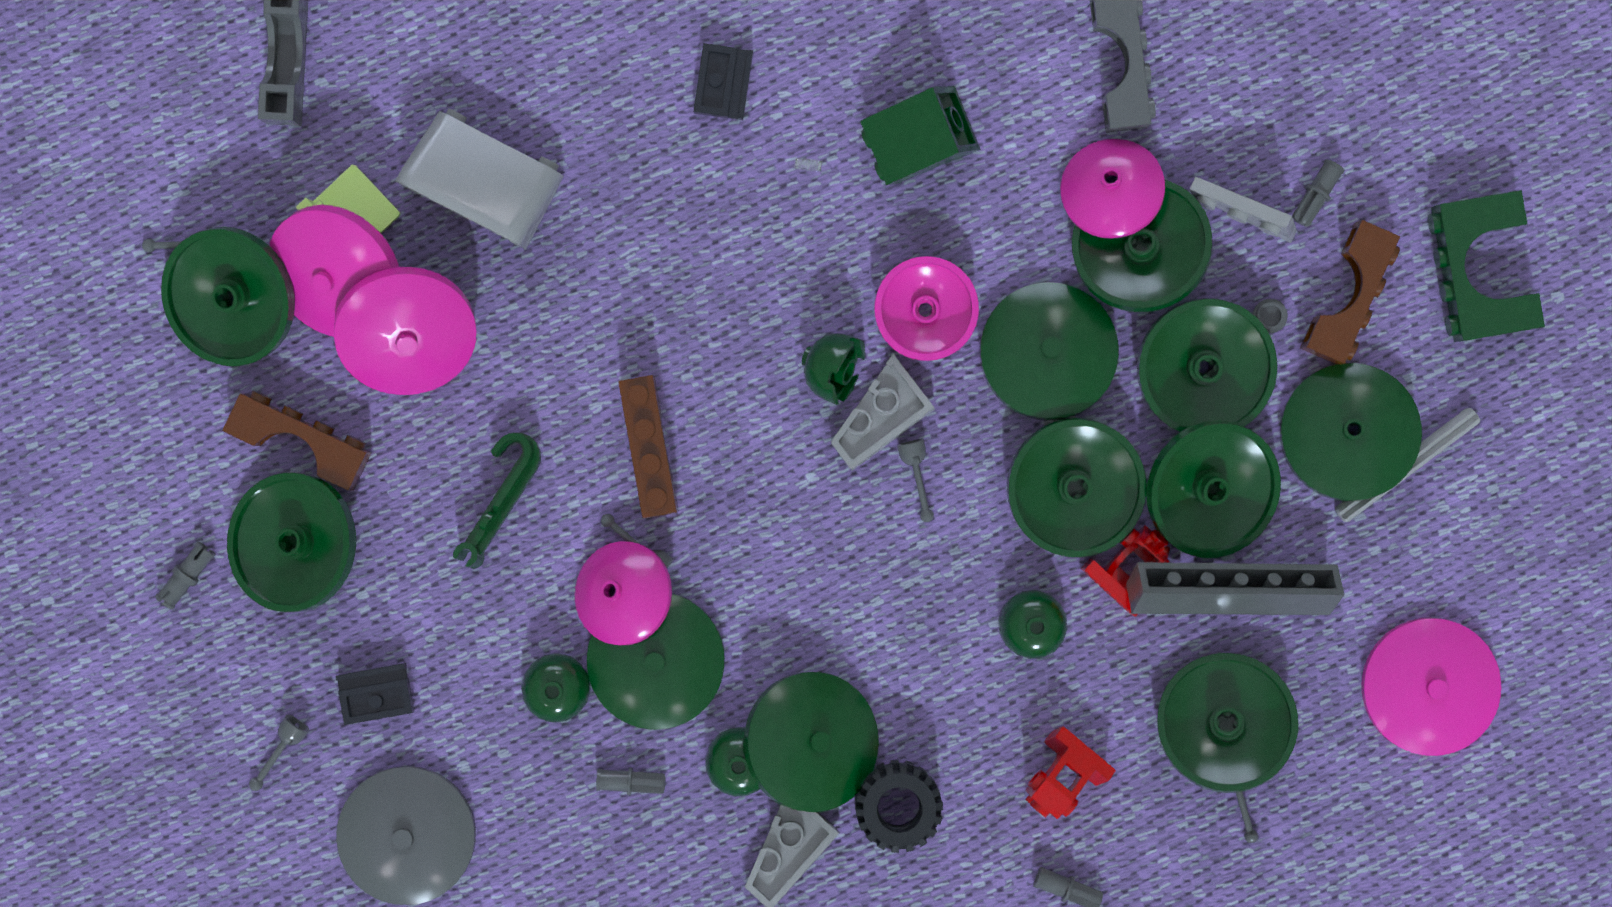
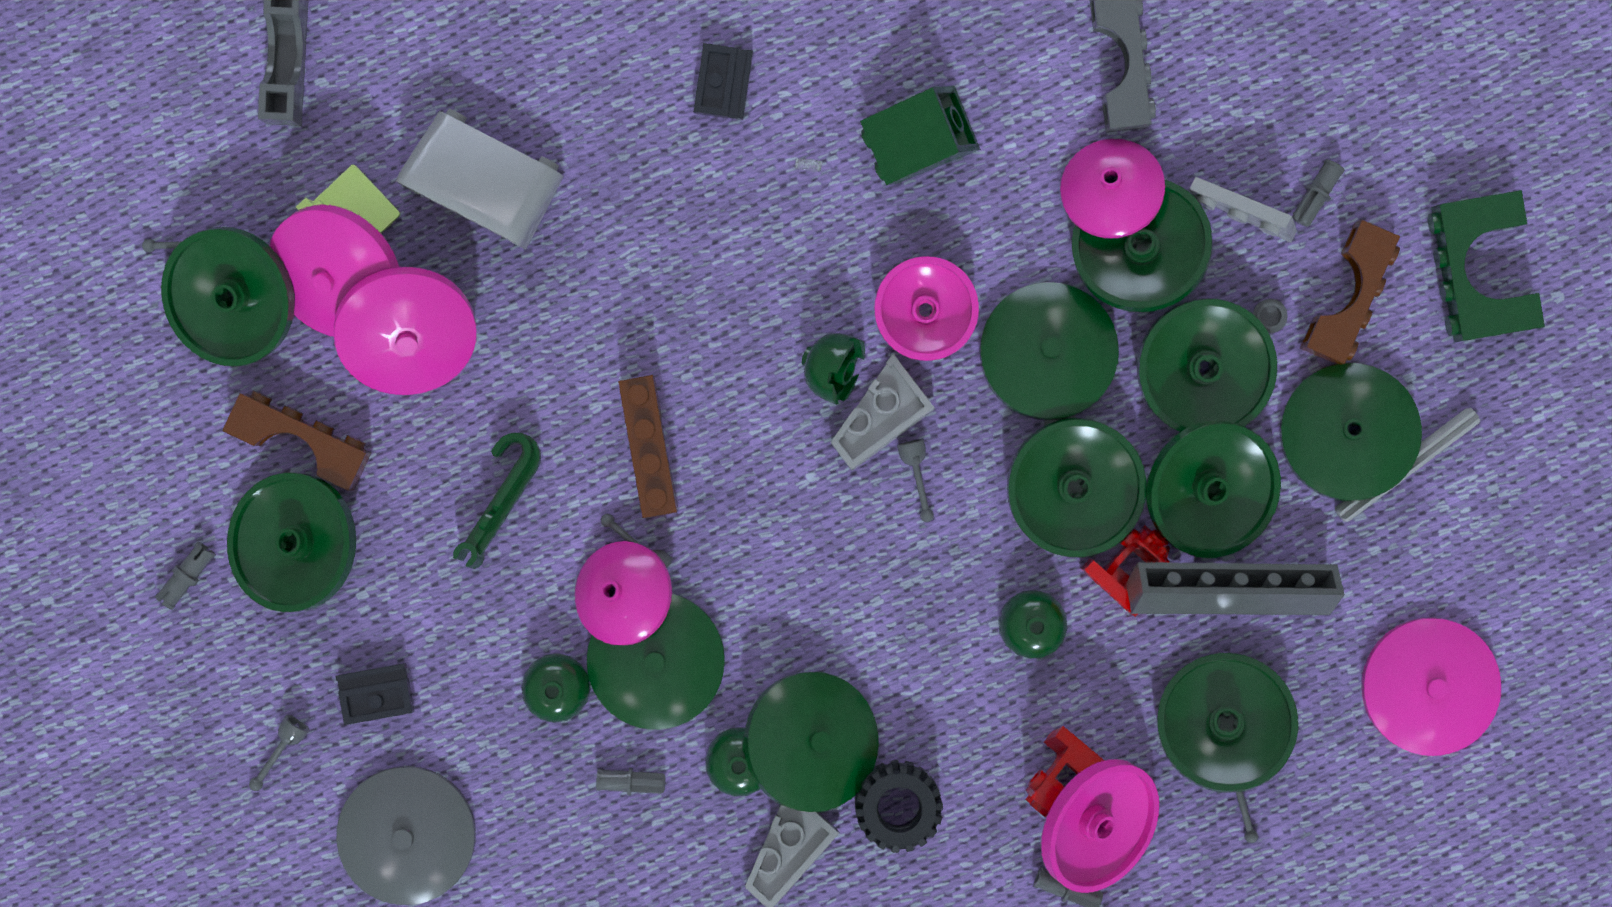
none -> dark pink dish [1041,759,1159,893]

